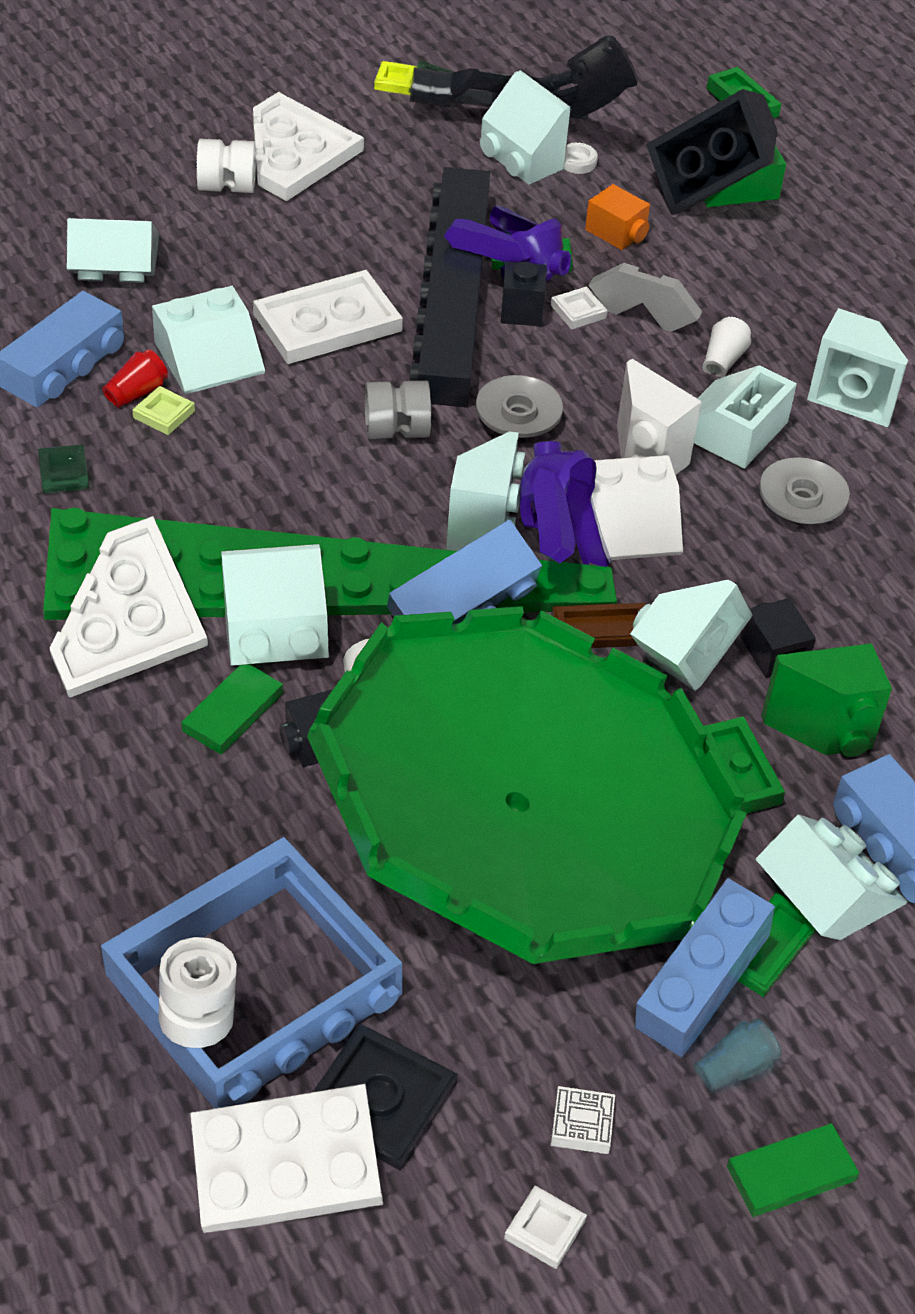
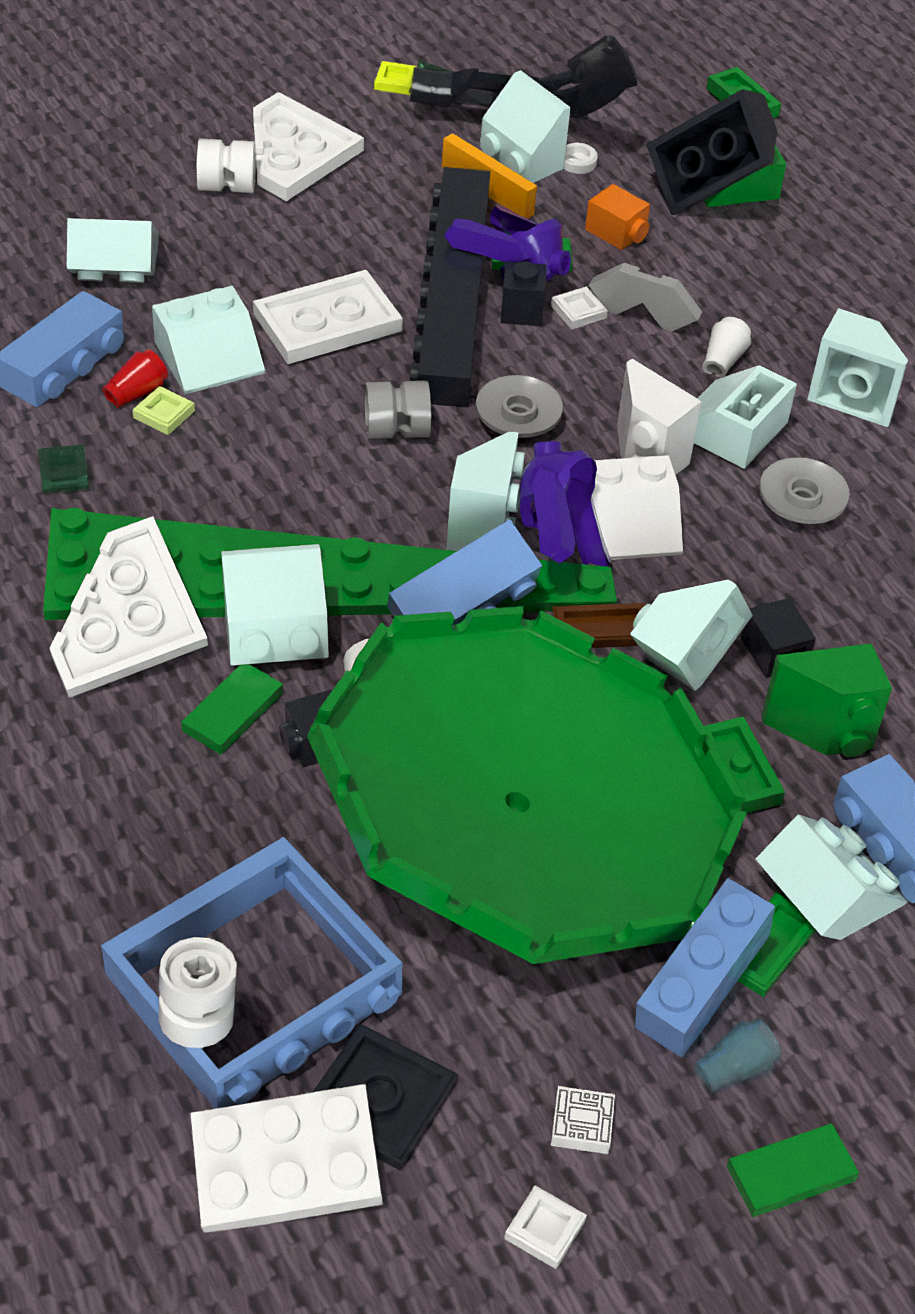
none -> light orange tile [442,133,537,219]

